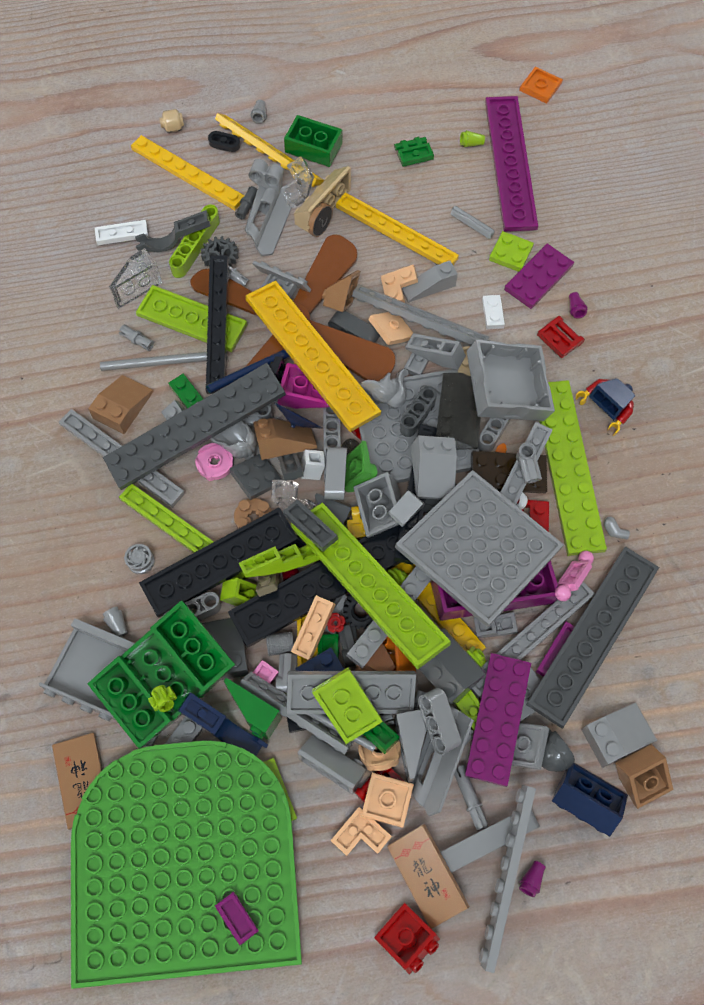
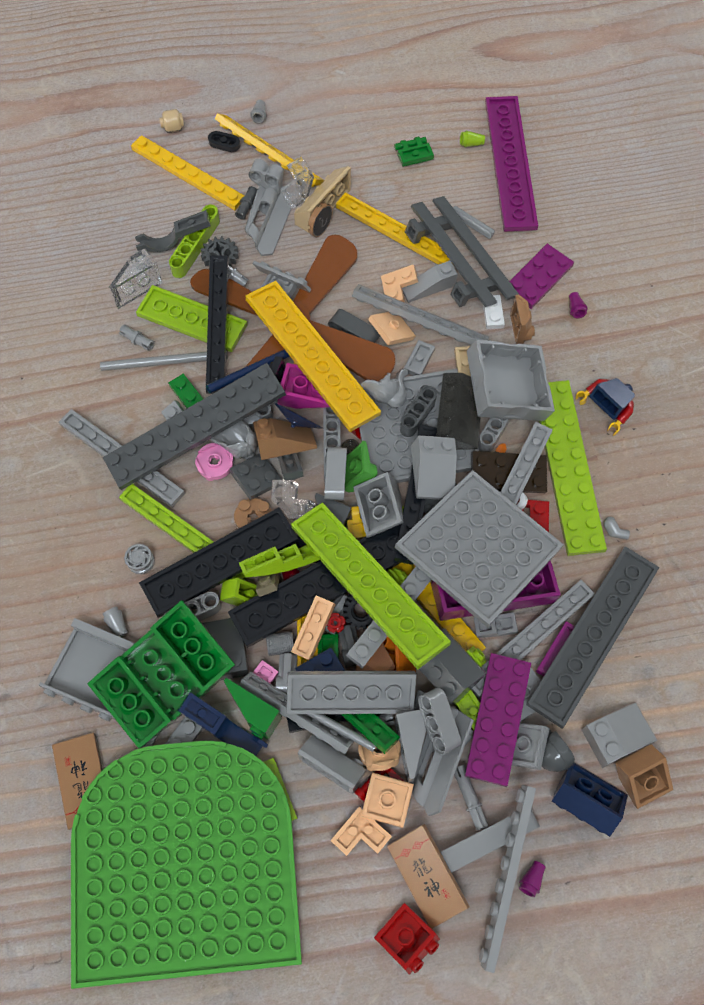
medium nougat slope [88,375,154,434] -> none
white plate [95,220,148,245] -> none
lime gear [148,685,177,712] -> none
magenta tile [215,892,259,946] -> none
dark grey plate [283,499,338,552] -> none
green brick [284,115,343,167] -> none
white brick [300,450,325,480] -> none
lime plate [312,667,383,744] -> none
medium nougat slope [322,270,361,312] -> none
light grey slope [387,490,425,527] -> none
light grey slope [405,333,466,370] -> none
lime plate [489,231,534,272] -> none
light grey piece [516,442,542,484] -> none
orange tile [519,66,563,104] -> none
red plate [537,316,585,358] -> none
bright pink plate [555,551,594,601] -> none
none -> dark grey fence [405,196,519,307]
none -> medium nougat slope [510,294,535,344]

